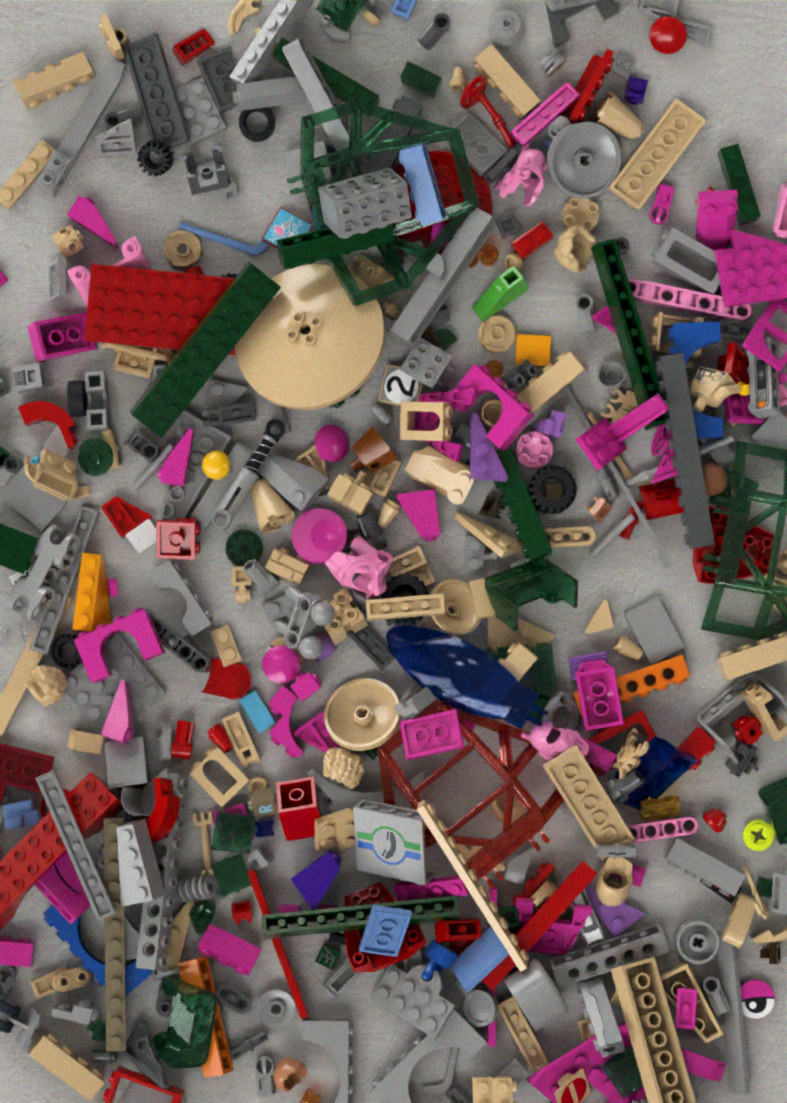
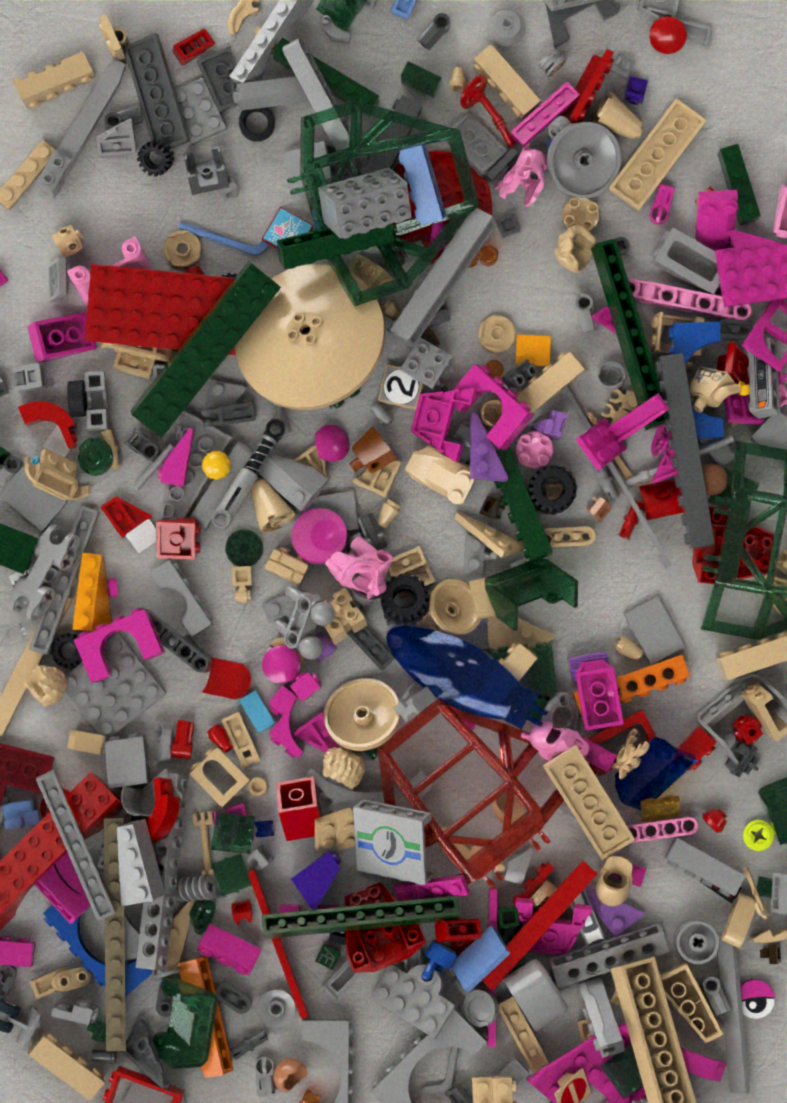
dark pink slope [67,195,119,249] -> none
slope [101,680,134,745] -> none
tan plate [210,625,242,668] -> none
light grey piece [242,559,279,597] -> none
dark tan brick [247,787,278,818] -> none
tan brick [327,471,373,516] -> none
medium blue tile [359,905,412,957] -> none
tan tile [362,9,380,27] -> none
tan plate [366,594,445,621] -> none
dark pink slope [396,489,440,542] -> none
dark pink tile [399,709,465,760] -> none
tan panel [400,401,453,441] -> none
tan plate [417,800,529,972] -> none
light grey tile [426,253,445,280] -> none
clear green tile [435,329,458,351] -> none
bright green slope [472,266,529,322] -> none
tan tile [505,253,522,271] -> none
red brick [511,221,554,261] -> none
tan slope [583,599,614,635] -> none
light grey bar [590,513,635,558] -> none
light grey pin [596,843,637,859] -> none
dark grey piece [605,768,645,805] -> none
dark pink plate [675,987,697,1029] -> none

